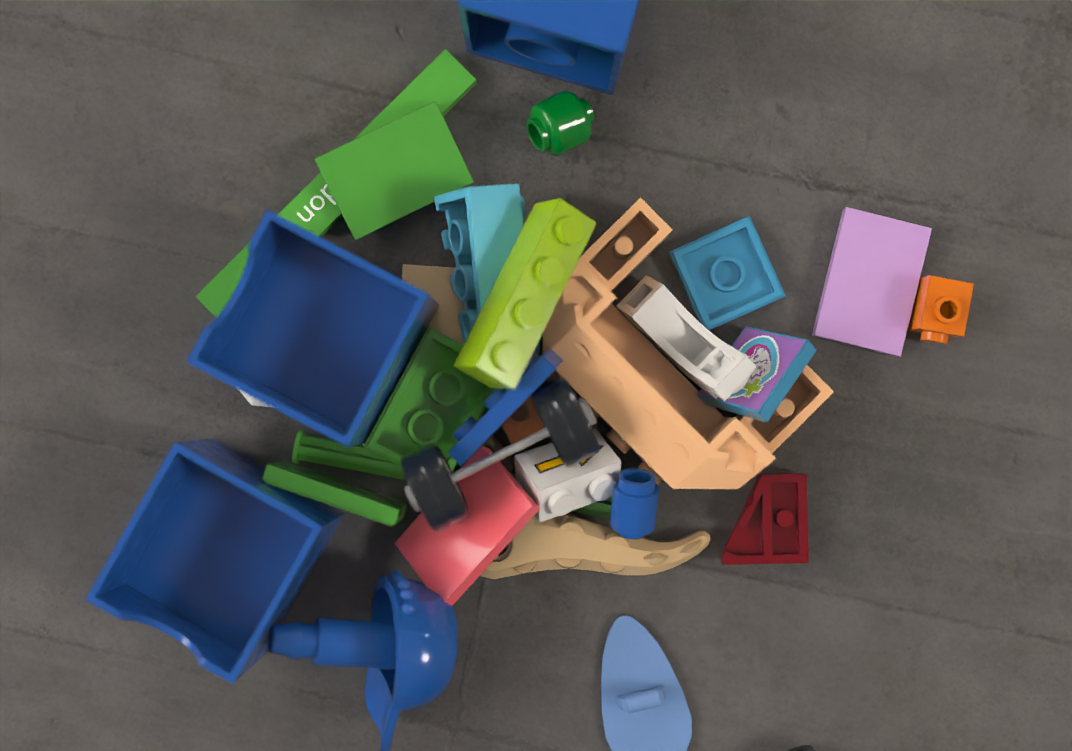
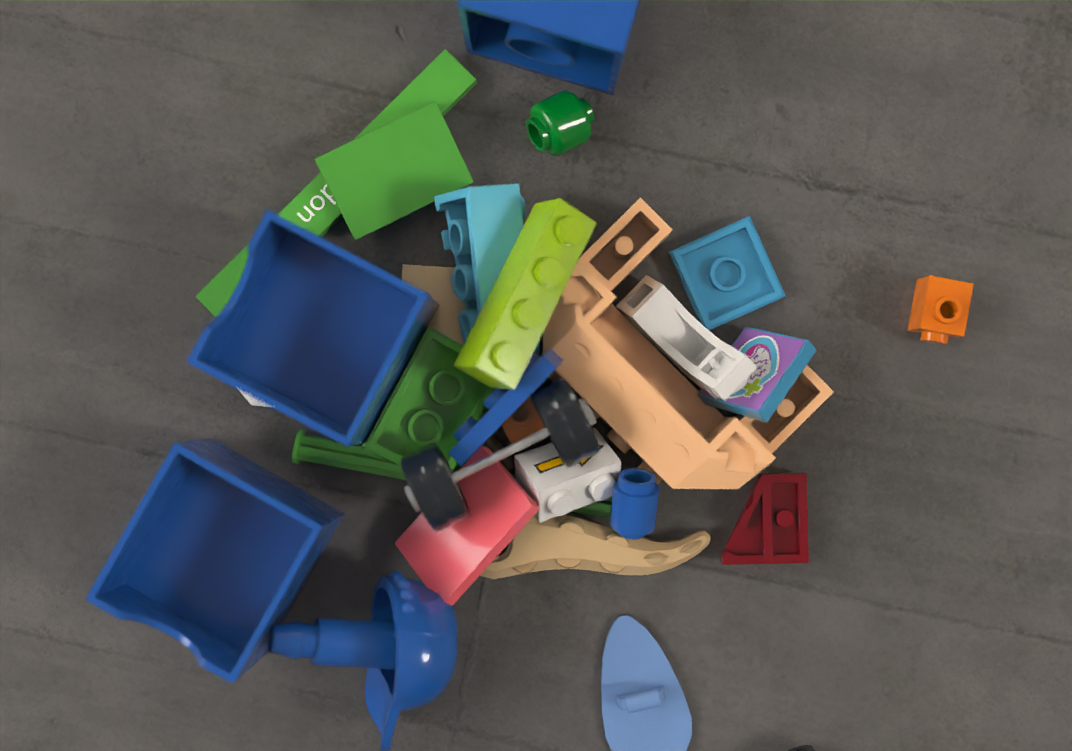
bright green tile [262,460,409,526] -> none
lavender tile [812,207,932,357] -> none

